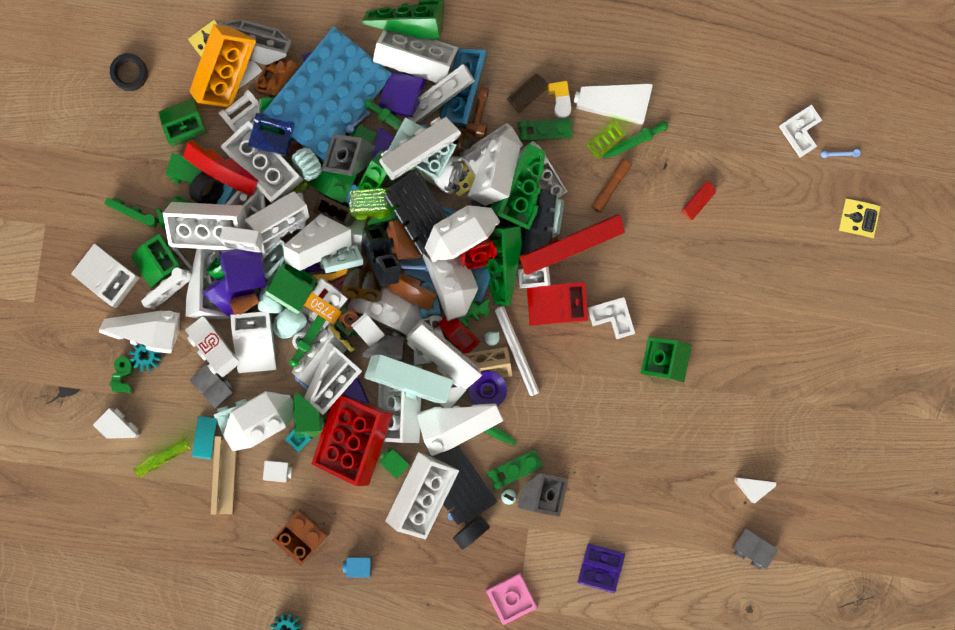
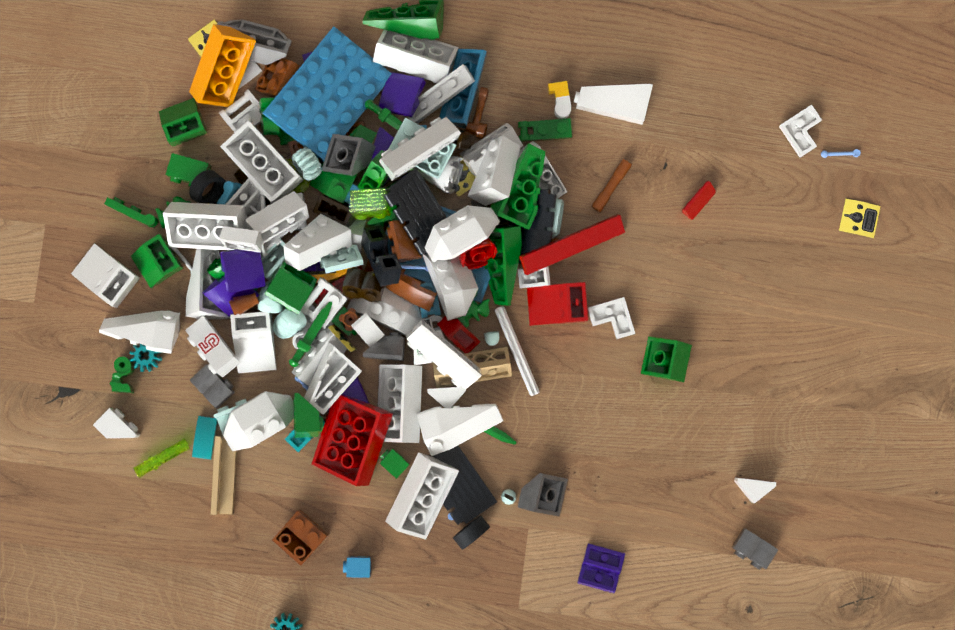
black tyre [109,53,148,91] -> none
white plate [141,268,192,310] -> none
red slope [183,140,259,196] -> none
clear blue plate [248,112,295,157] -> none
white brick [263,460,293,482] -> none
light orange sticker [304,292,341,325] -> none
light blue hinge [346,109,370,134] -> none
light aqua brick [364,355,453,403] -> none
dark purple dish [469,371,507,406] -> none
bright pink tile [486,573,538,625] -> none
green plate [487,450,543,490] -> none
dark brown brick [507,73,549,113] -> none
clear neon green slope [586,120,627,159] -> none
green sword [602,121,668,159] -> none

